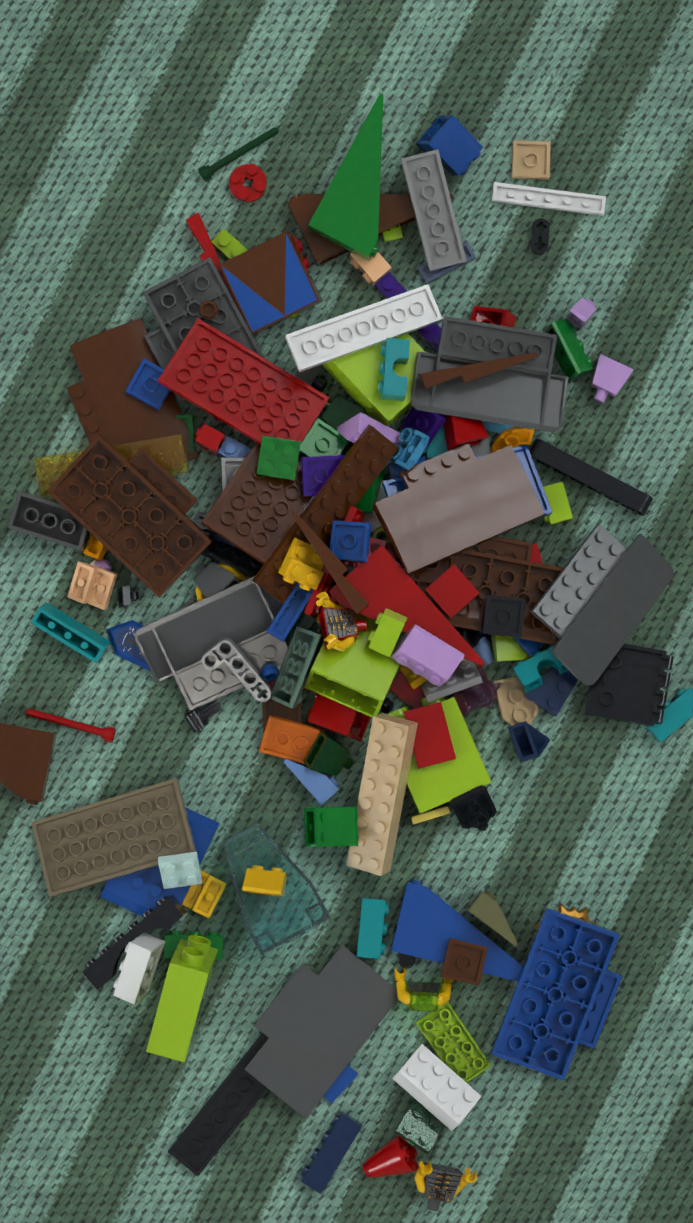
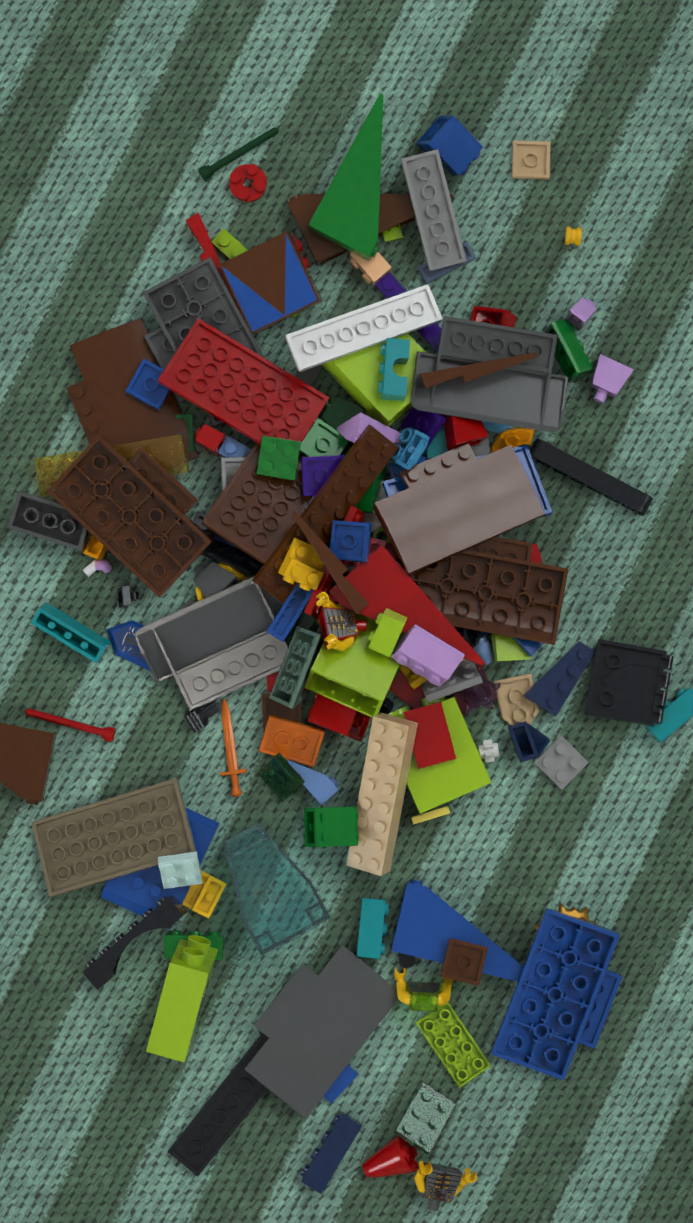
light nougat slope [67,561,117,610] -> none
white brick [113,933,165,1004] -> none
reddish brown plate [199,301,218,320] -> none
light grey beam [201,638,272,702] -> none
yellow slope [242,865,287,897] -> none
blue plate [260,664,278,681] -> none
dark green torso [304,731,353,775] -> none
black plate [312,375,328,393] -> none
white brick [392,1044,482,1131] -> none
red tile [425,564,479,619] -> none
black tile [450,785,497,831] -> none
olive slope [467,890,518,947] -> none
black plate [482,595,525,638] -> none
white tile [491,182,606,216] -> none
teal arch [513,642,568,693] -> none
dark grey slope [530,524,673,685] -> none
black beam [531,218,549,255] -> none
lime brick [543,481,573,526] -> none
none -> orange sword [220,699,247,797]
none -> clear green plate [257,753,305,802]
none -> white gear [478,739,499,763]
none -> light grey plate [534,735,589,790]
none -> yellow wheel [565,226,582,246]

